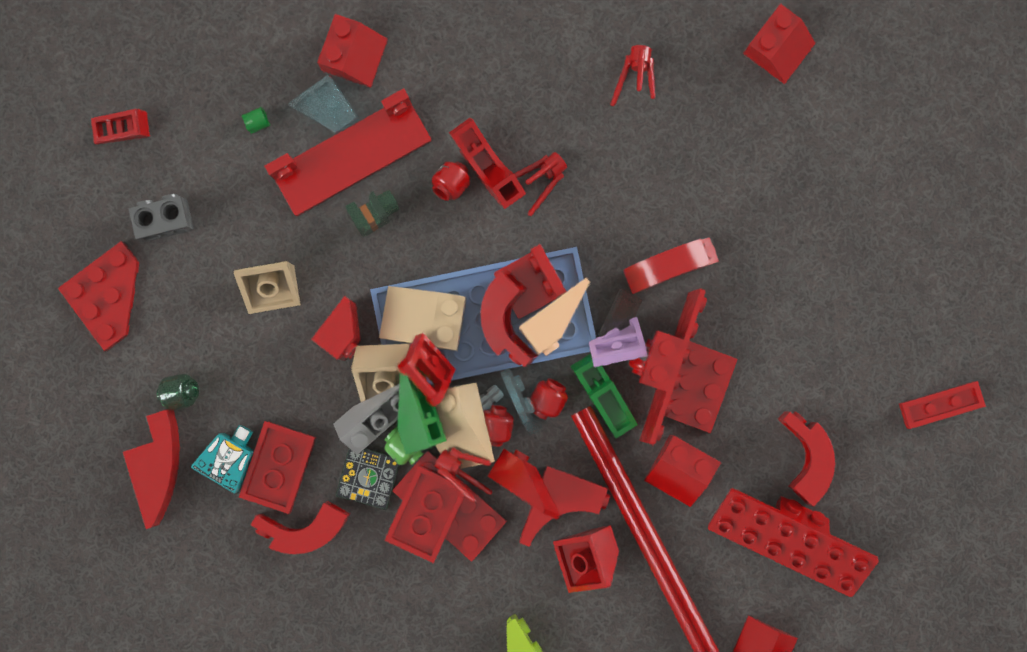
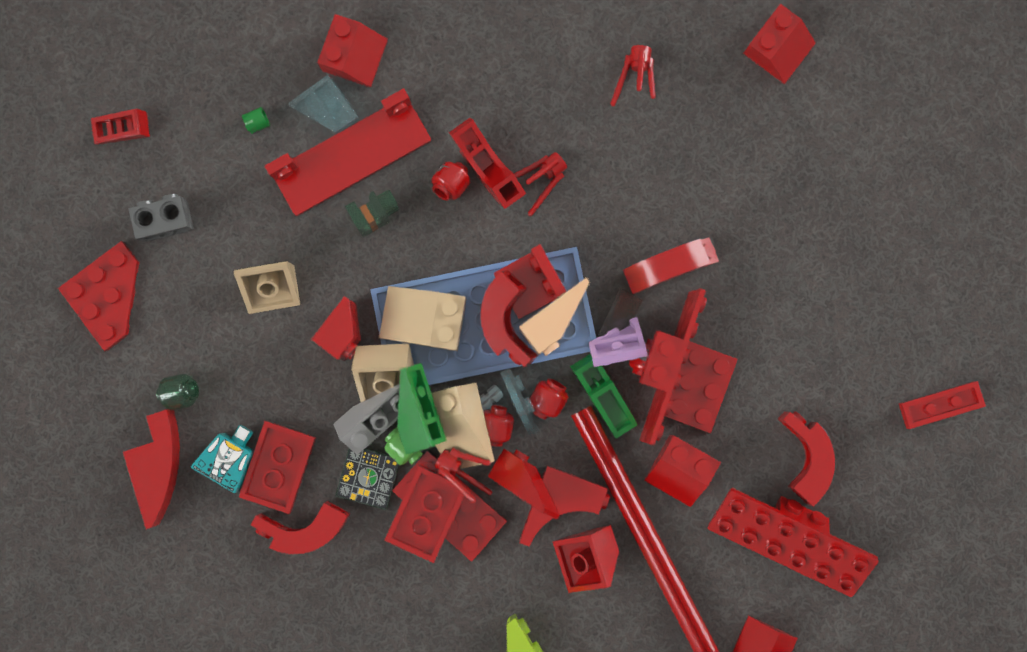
red plate [397,333,456,406] -> none

